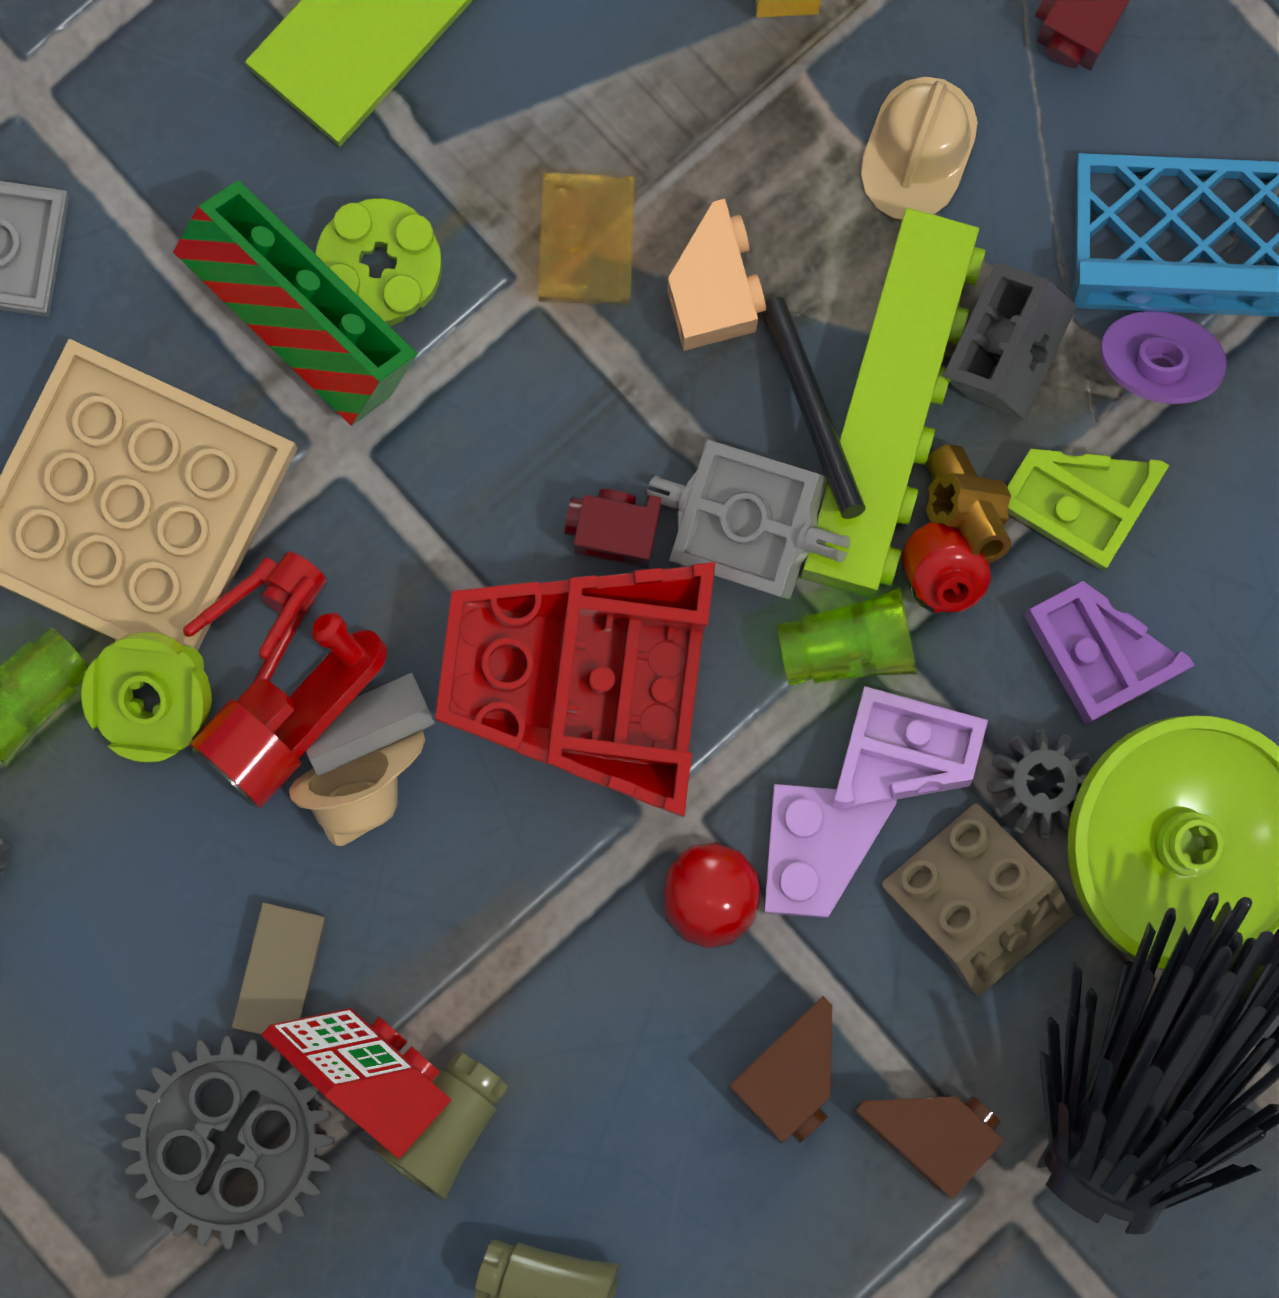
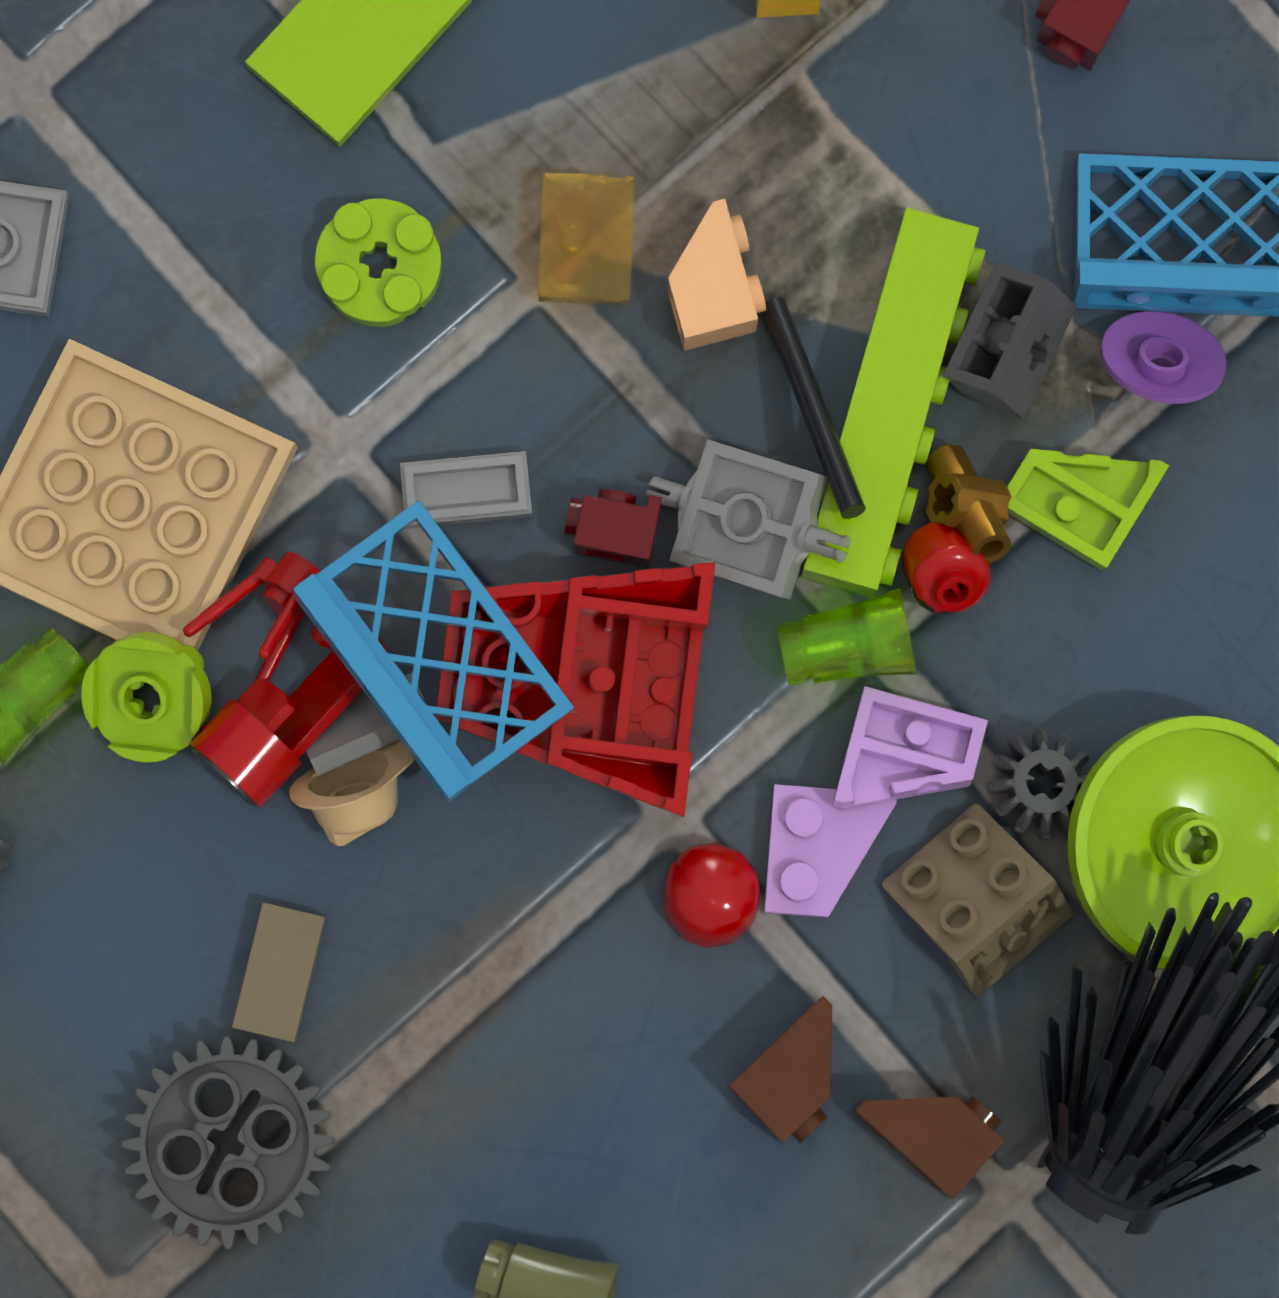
green brick [173,180,418,426] -> none
red slope [261,1008,451,1159] -> none
olive plant [371,1050,508,1202] -> none
tan piece [861,77,978,220] -> none
medium lavender wing [1023,581,1195,725] -> none
none -> dark azure fence [292,500,574,804]
none -> light grey tile [400,451,532,529]

